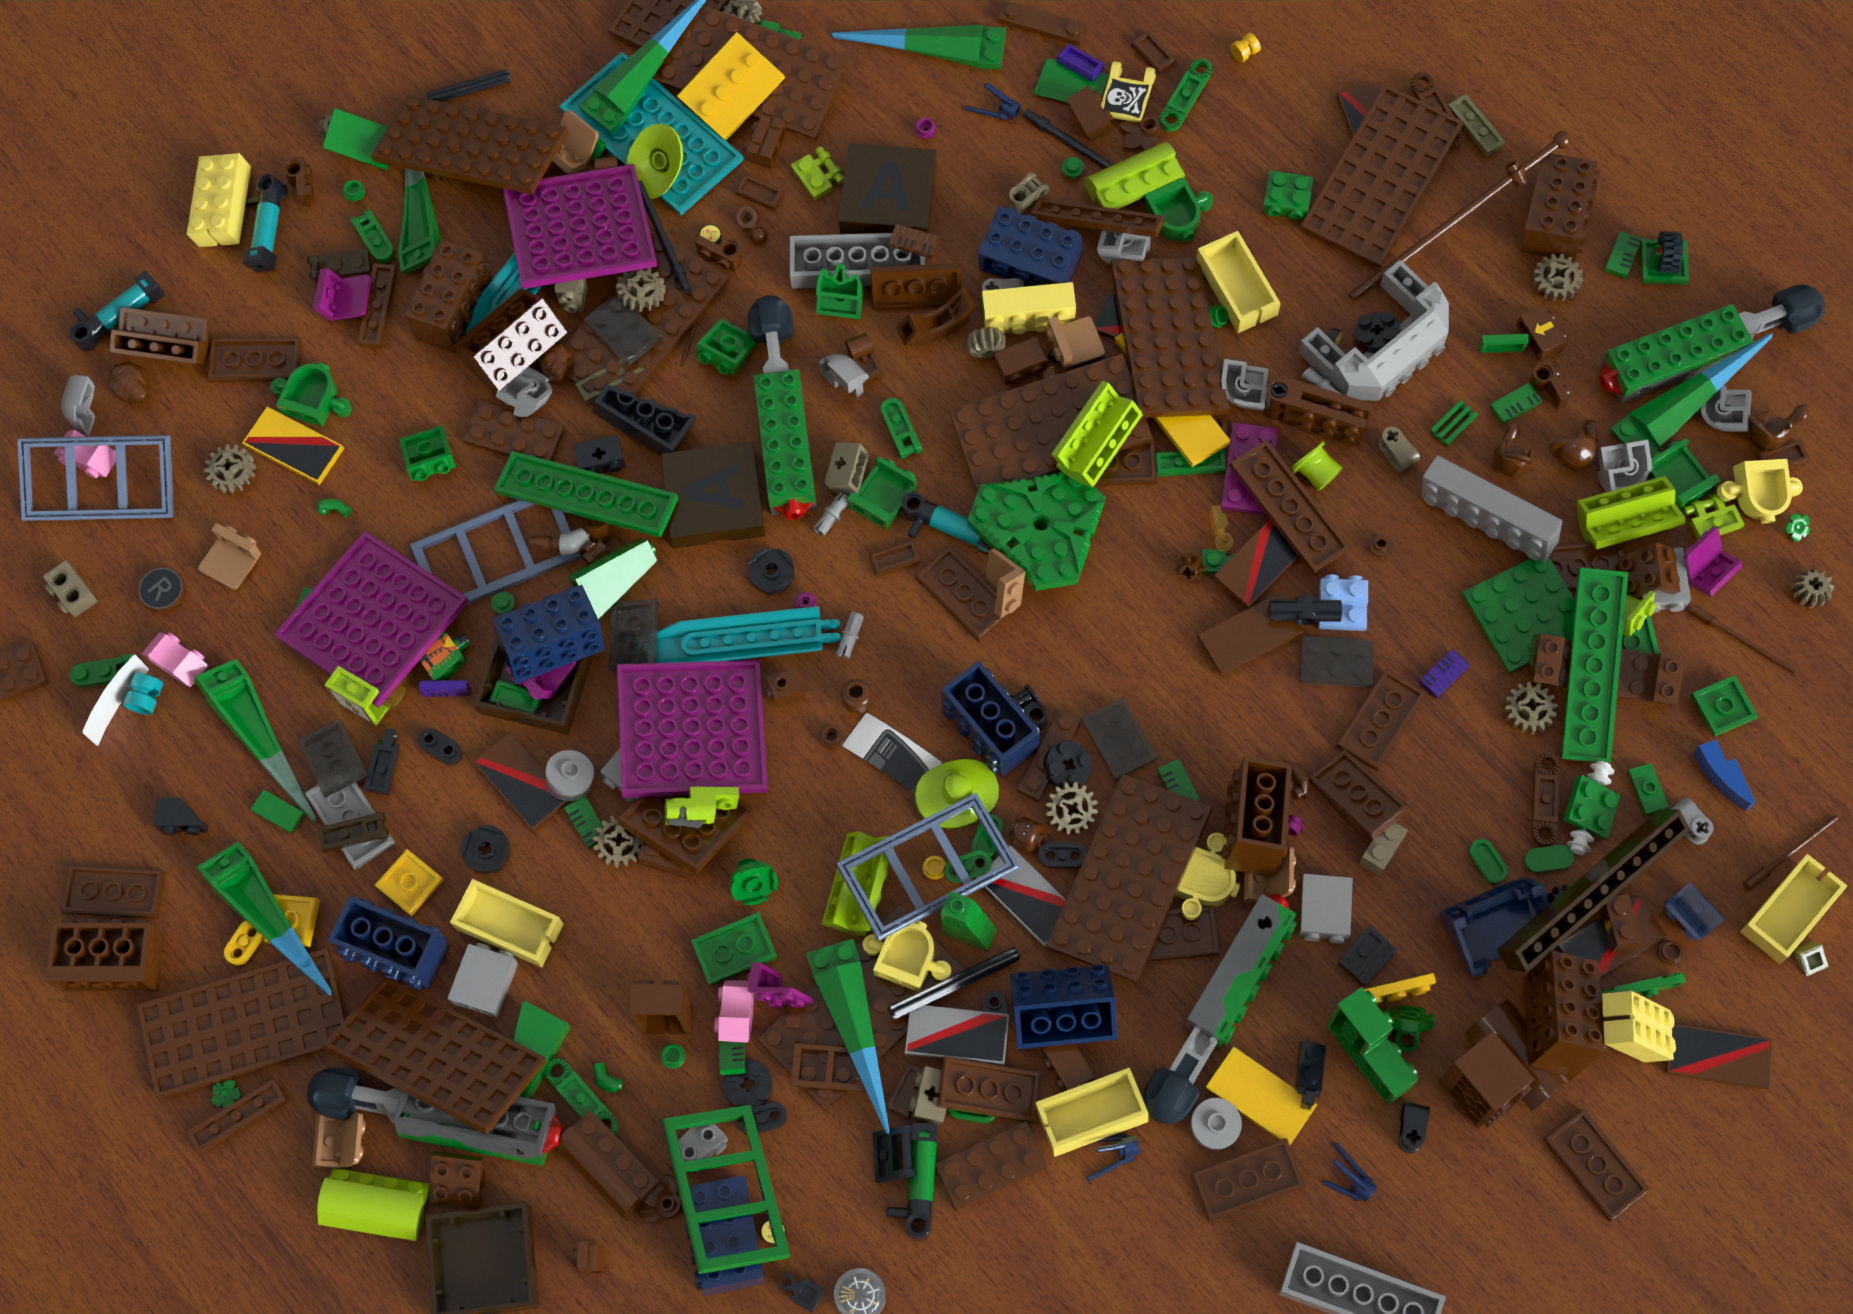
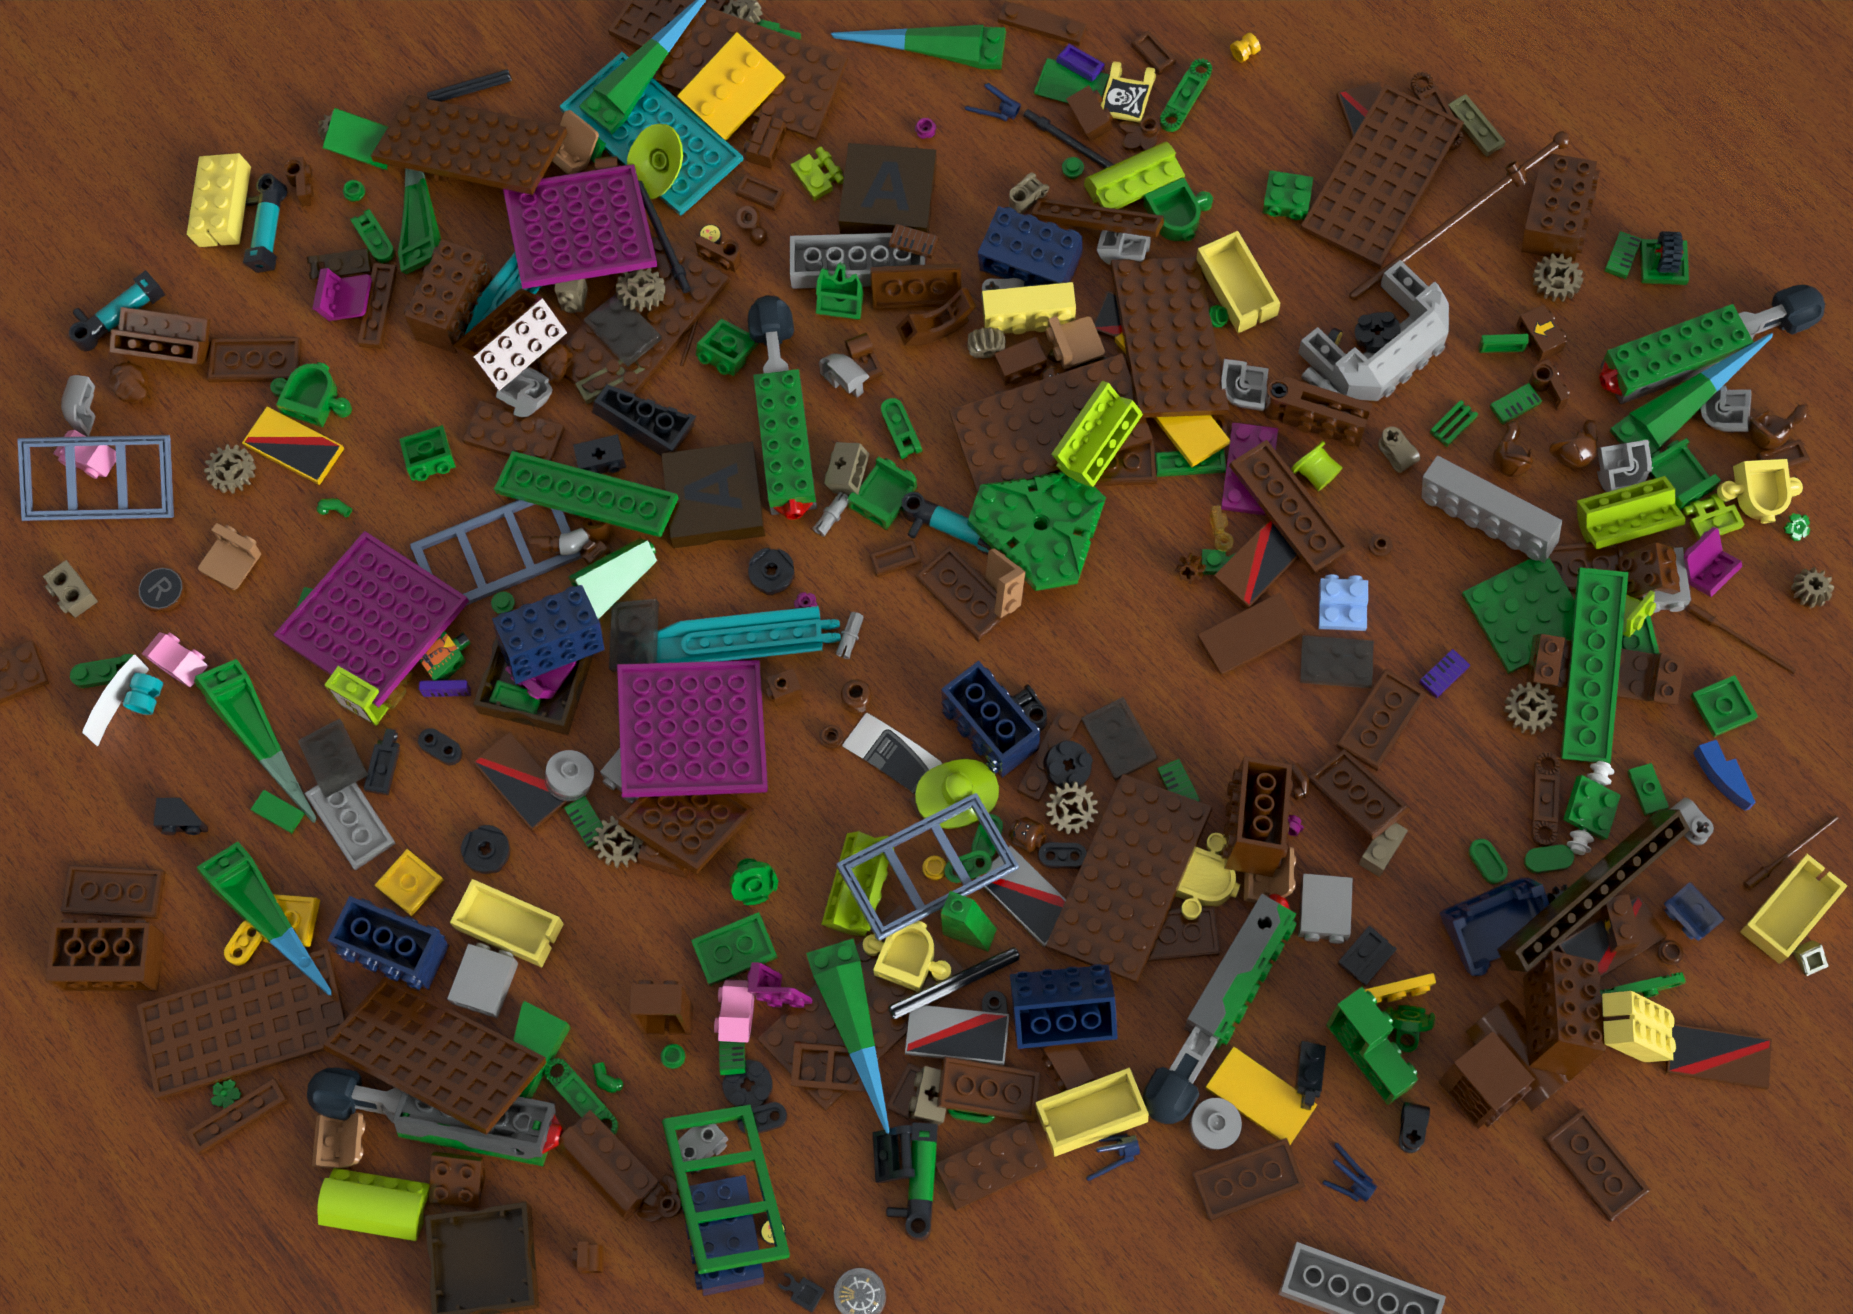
dark brown plate [317,812,389,853] -> none
lime plate [665,787,739,828] -> none
black piece [1269,596,1342,625] -> none

